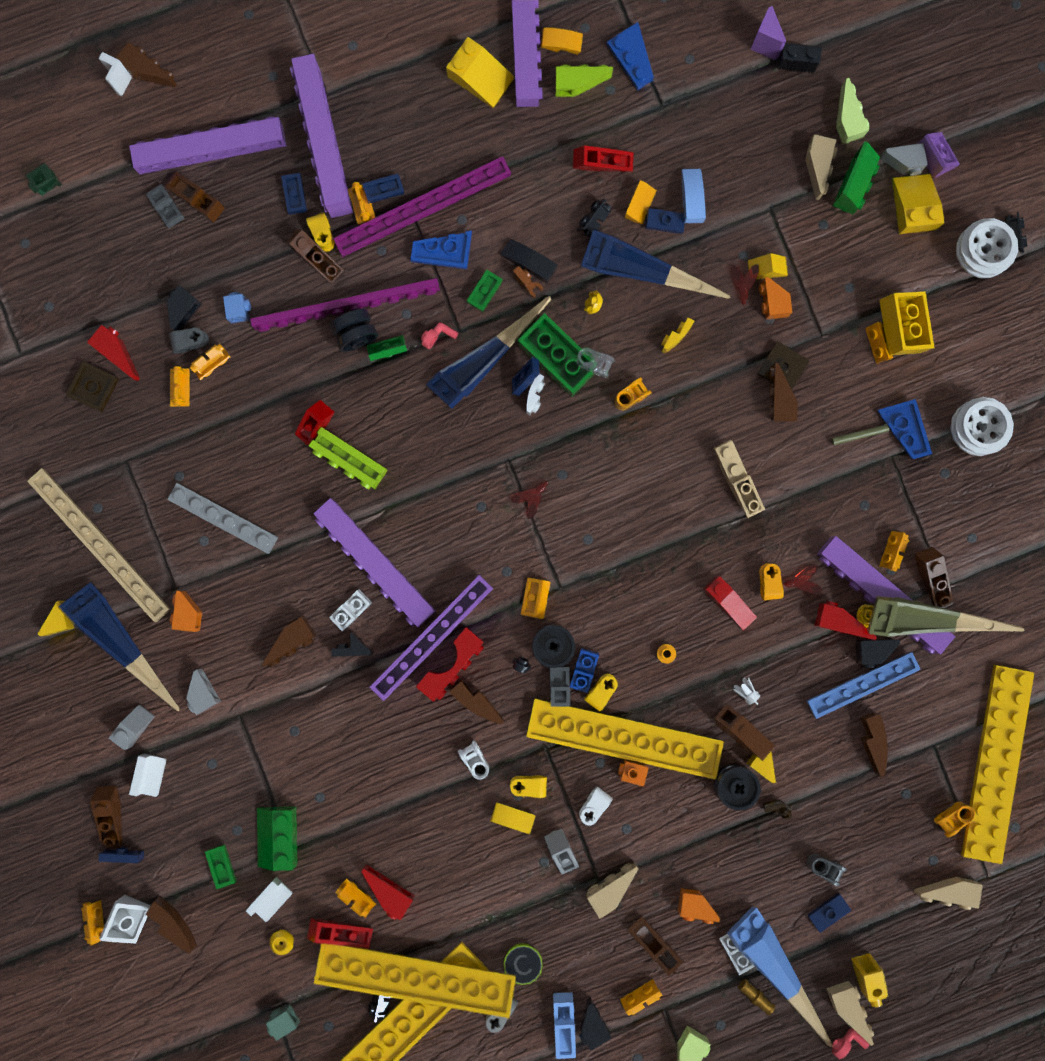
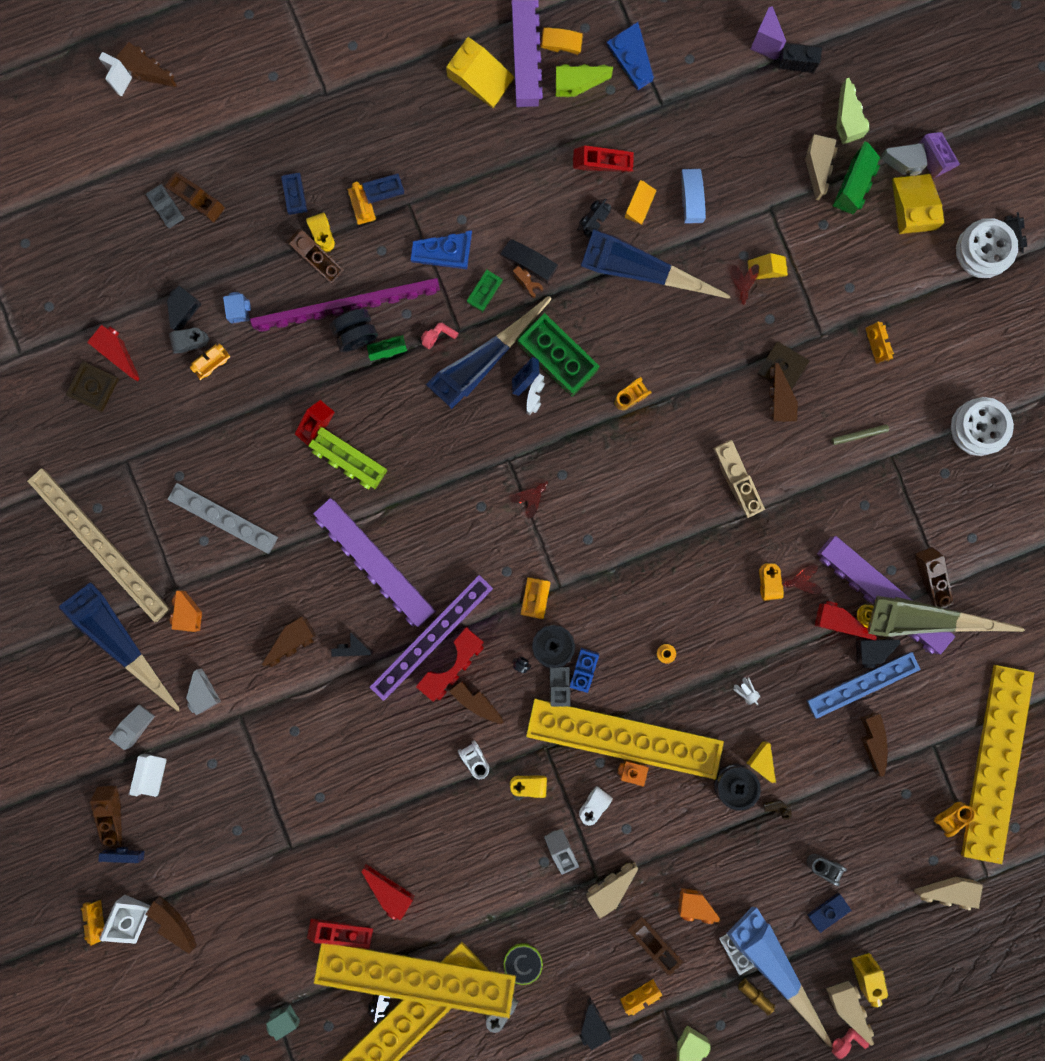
clear green brick [26,163,62,196] -> none
yellow slope [37,601,74,636] -> none
medium lavender brick [130,117,286,174] -> none
light orange hinge [170,366,190,407] -> none
green plate [205,844,237,889] -> none
white panel [246,877,293,922] -> none
green slope [257,806,297,871] -> none
yellow plate [269,930,294,955] -> none
medium lavender brick [290,54,353,218] -> none
white slope [329,589,372,631] -> none
magenta plate [333,156,511,257] -> none
light orange hinge [335,878,376,917] -> none
yellow slope [490,802,536,834] -> none
light blue slope [553,992,576,1059] -> none
clear piece [576,348,615,378] -> none
yellow plate [584,291,603,314] -> none
yellow piece [584,674,618,712] -> none
dark blue plate [645,208,685,234] -> none
yellow slope [661,318,694,353] -> none
slope [703,576,757,631] -> none
reddish brown slope [715,704,775,761] -> none
orange slope [759,277,793,320] -> none
blue wing [877,399,932,460] -> none
light orange hinge [879,531,909,572] -> none
yellow brick [880,291,934,356] -> none

